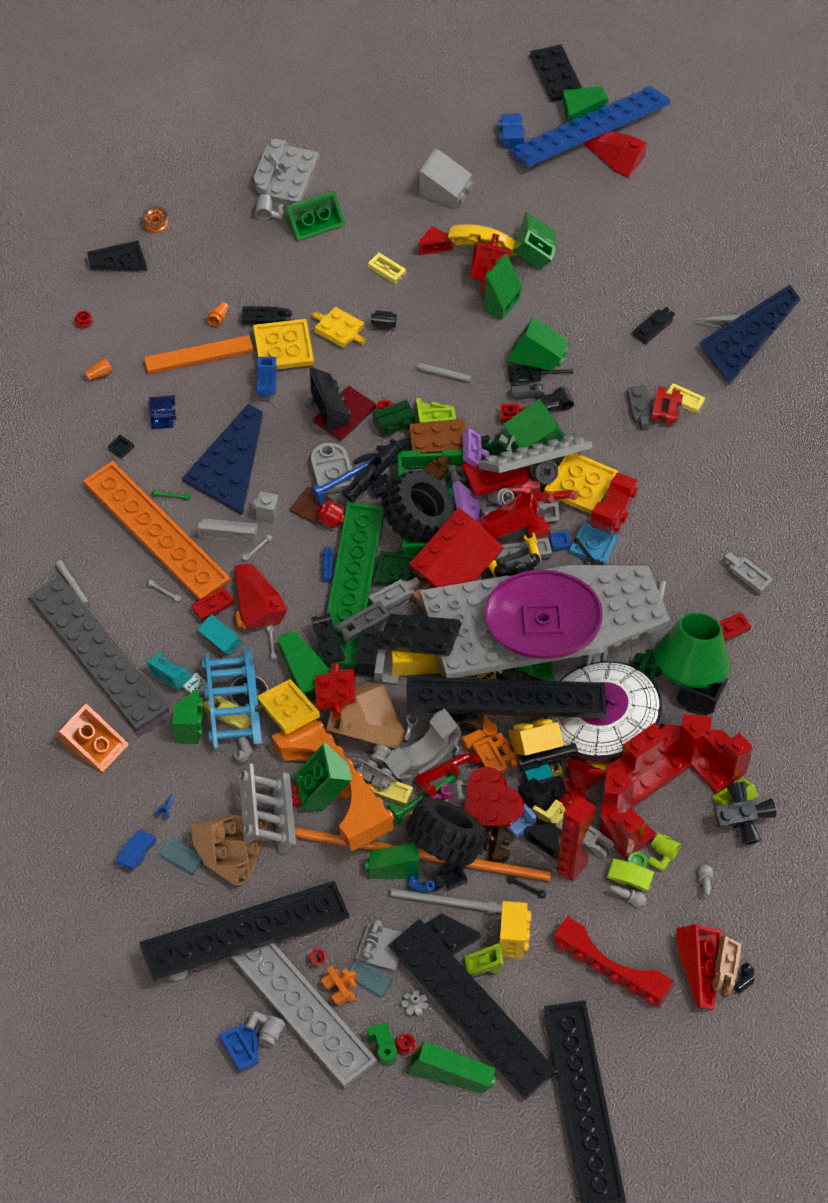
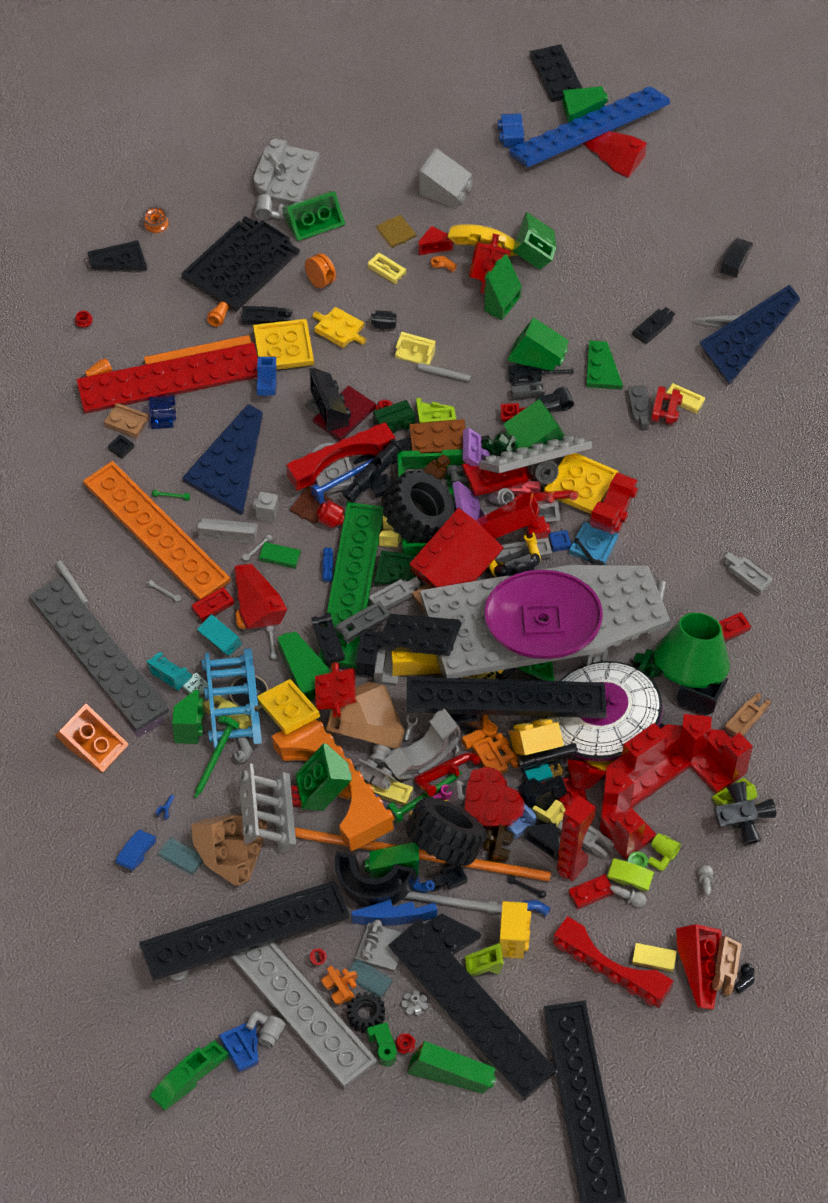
none -> red plate [76,342,258,414]
none -> medium nougat plate [104,403,149,439]
none -> green slope [150,1040,229,1111]
none -> black plate [181,216,300,312]
none -> green piece [194,715,240,798]
none -> green tile [259,542,301,569]
none -> red arch [286,422,396,491]
none -> orange head [305,253,336,288]
none -> black brick [335,851,418,907]
none -> black tyre [347,992,385,1033]
none -> blue slope [351,900,438,926]
none -> clear yellow piece [376,215,417,248]
none -> light yellow leg [379,515,401,548]
none -> light yellow hinge [395,332,436,365]
none -> orange arm [430,256,457,272]
none -> blue arm [522,900,551,916]
none -> red plate [568,874,614,910]
none -> green wing [586,340,623,390]
none -> light yellow tile [632,943,677,973]
none -> black slope [720,238,753,278]
none -> medium nougat hinge [724,692,771,736]

